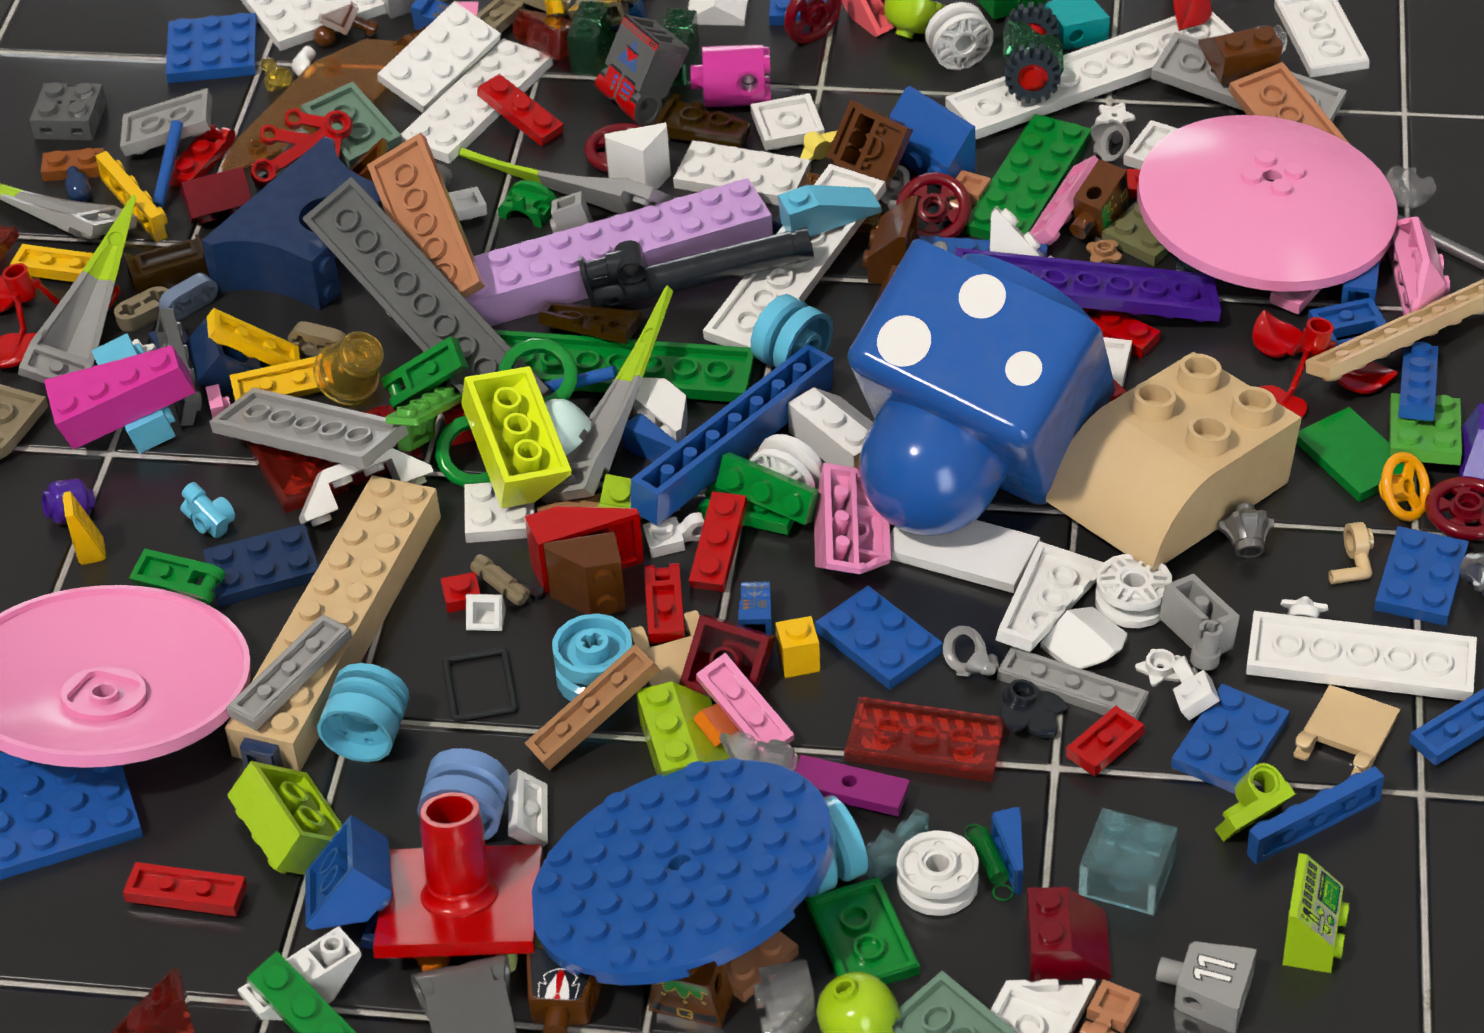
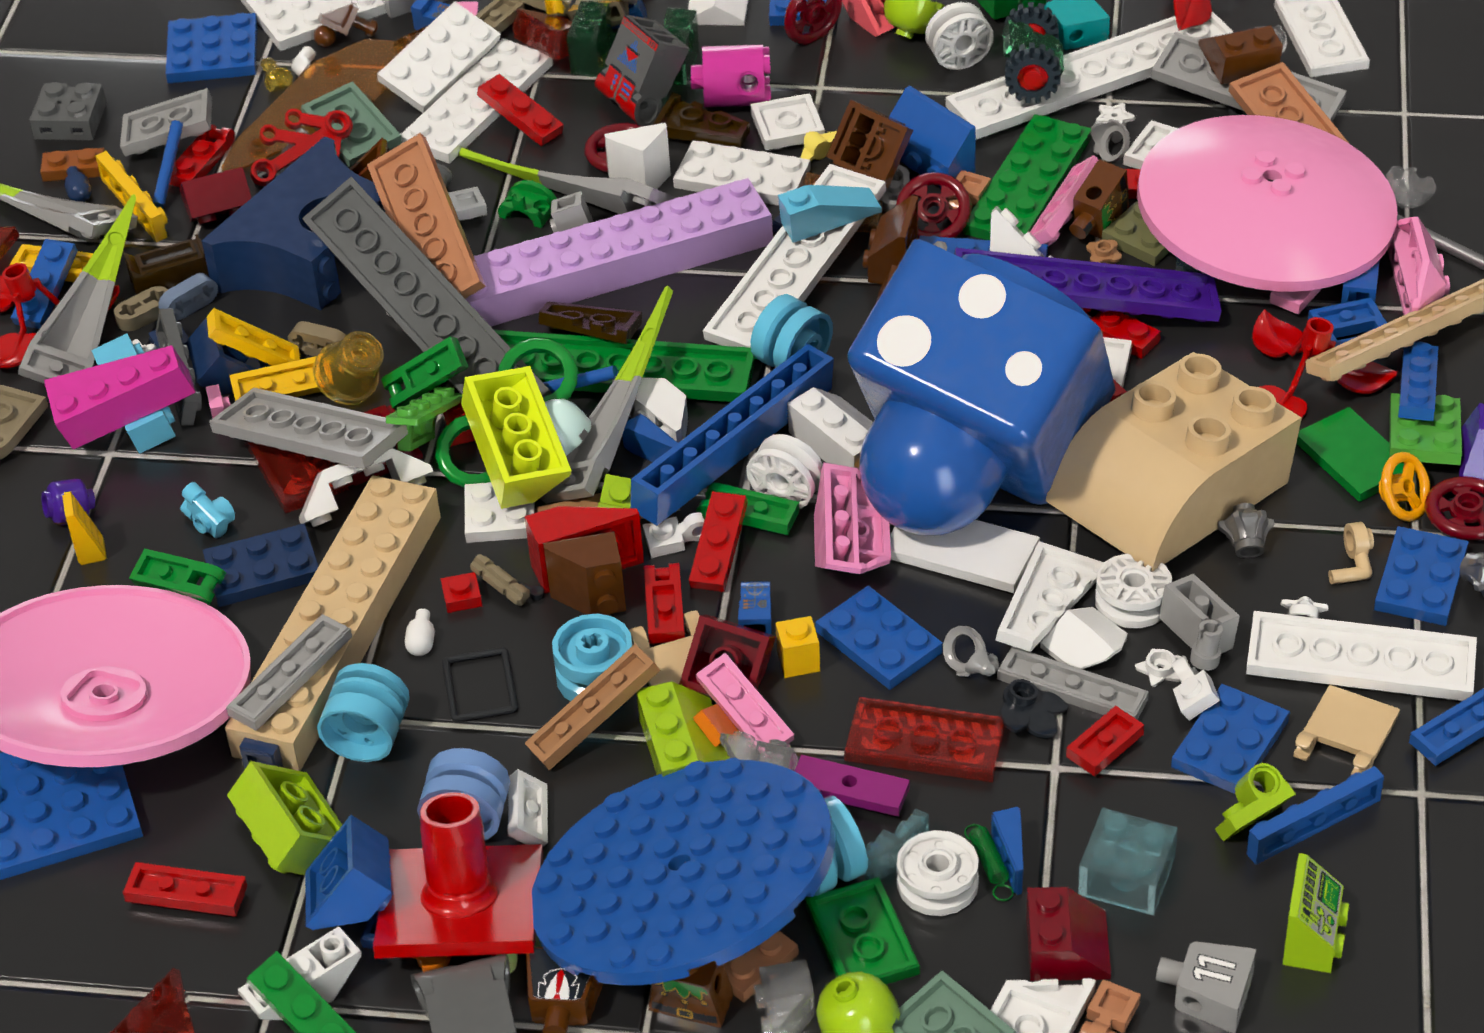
white slope [466,594,506,631] -> none
black piece [578,227,815,308] -> none
green plate [715,452,819,525] -> none
none -> blue plate [11,239,78,329]
none -> white cylinder [404,609,435,656]

